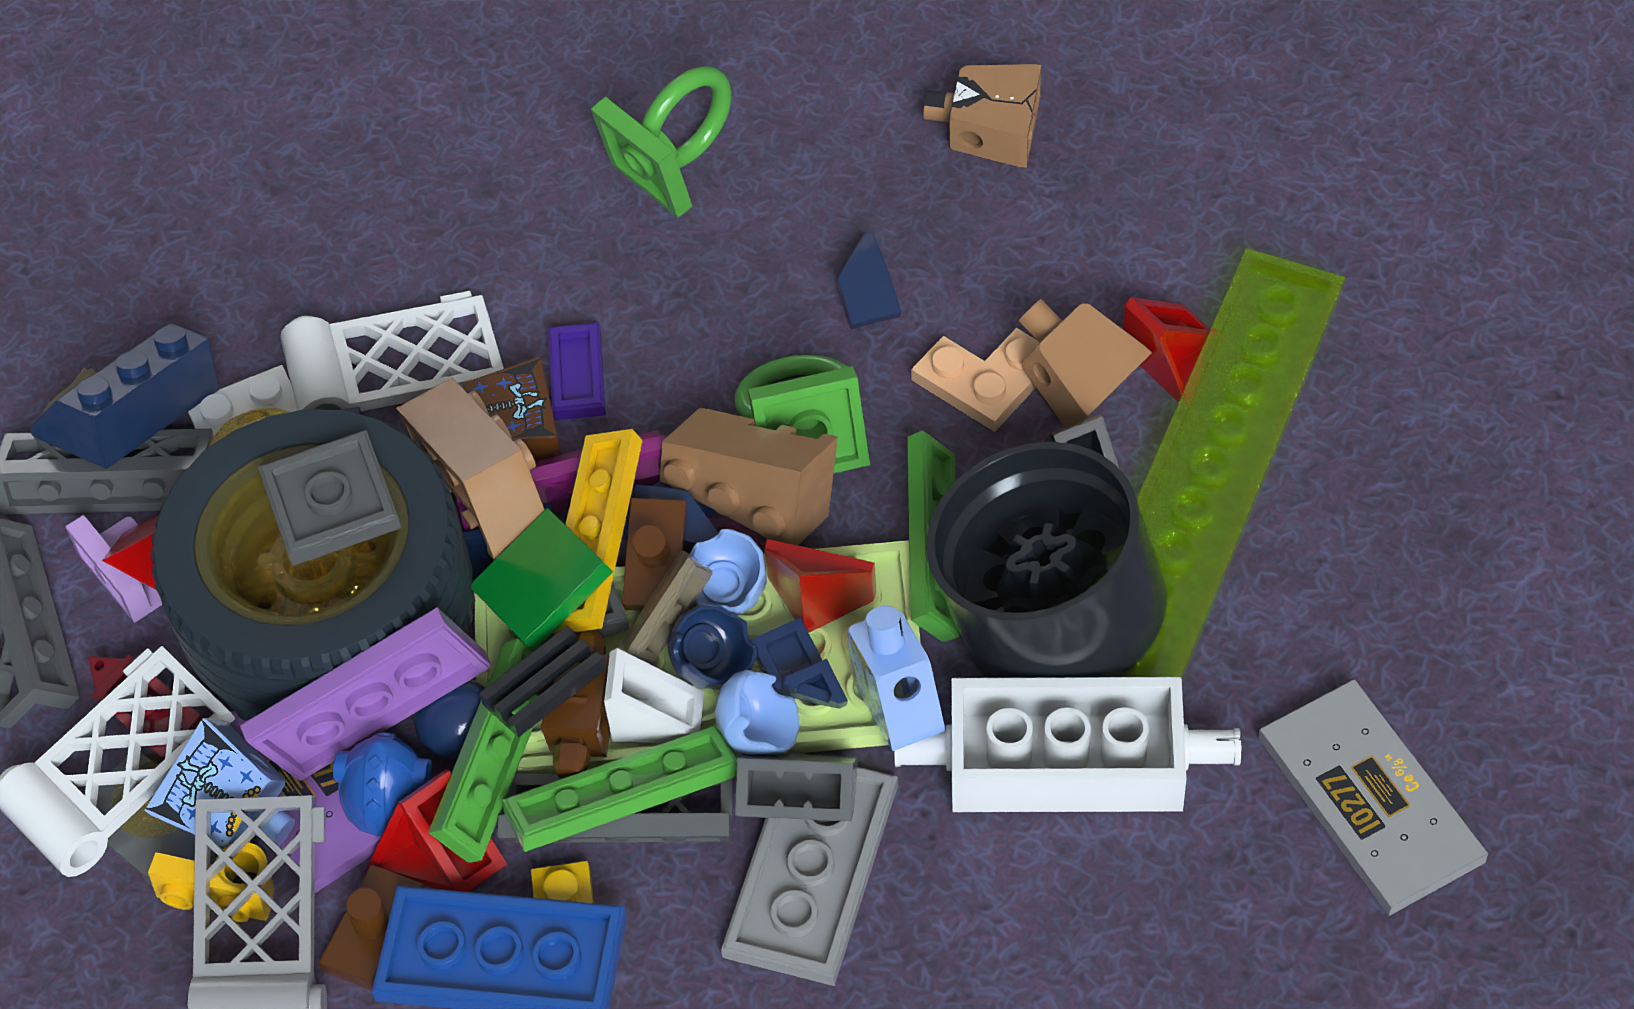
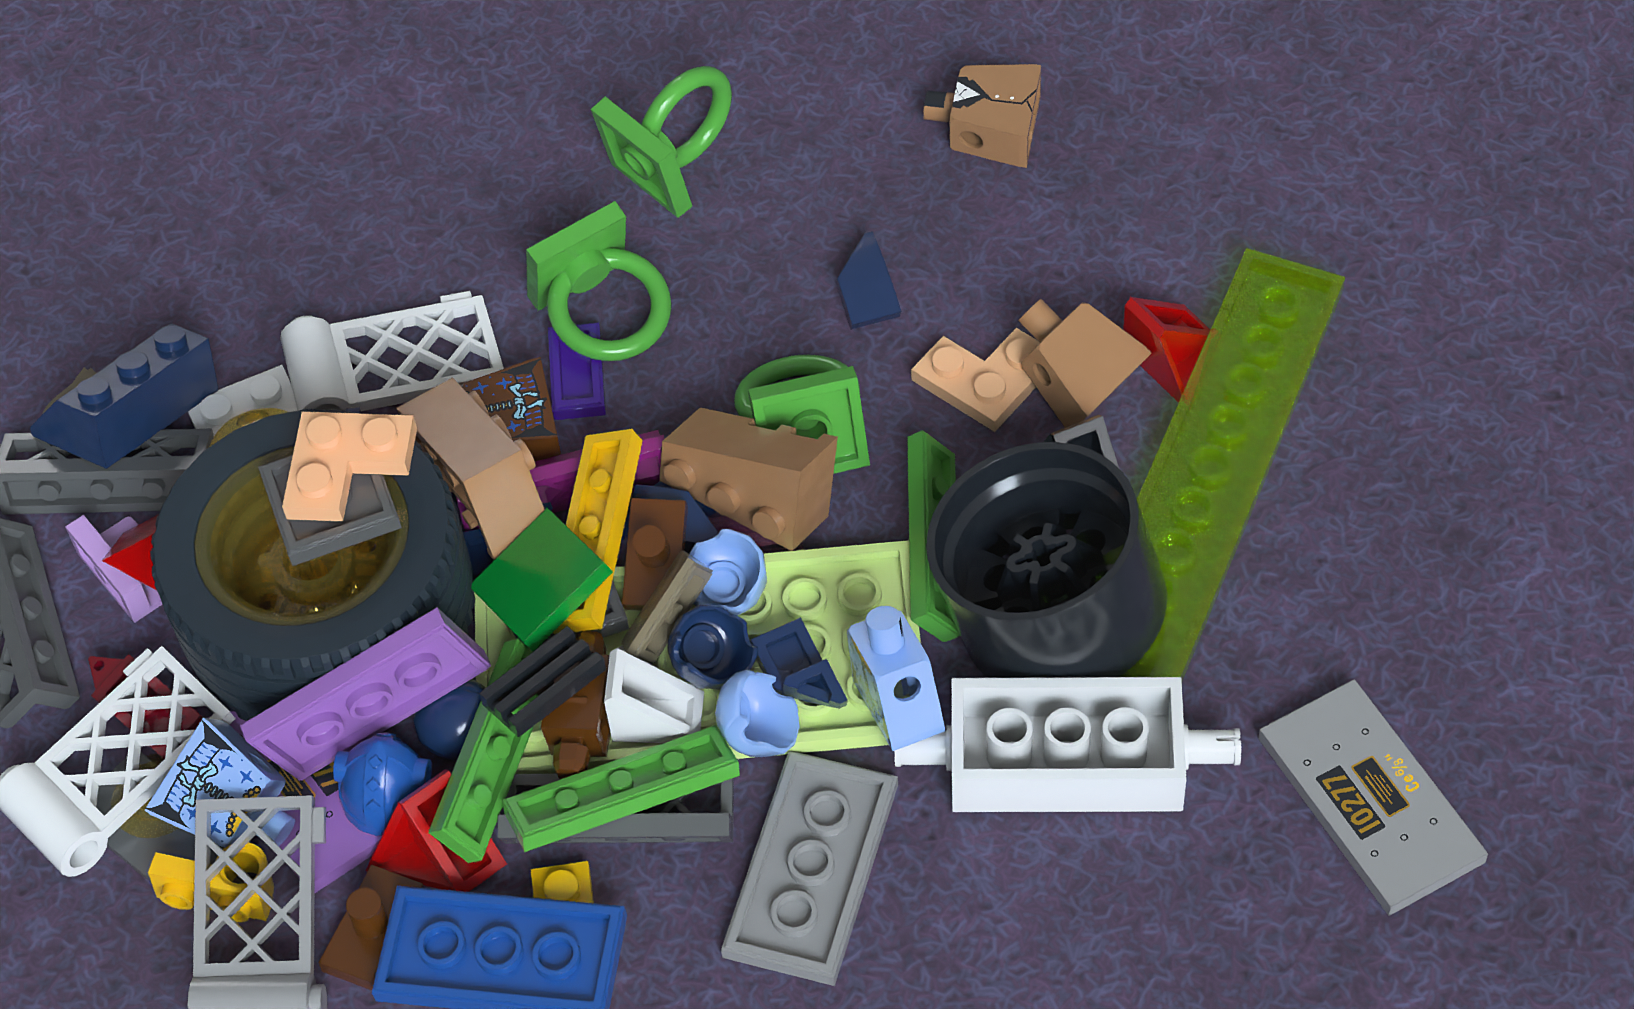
dark grey brick [735,754,858,821] -> none
red slope [764,539,876,633] -> none
none -> light nougat plate [282,412,417,522]
none -> bright green tile [526,201,671,361]

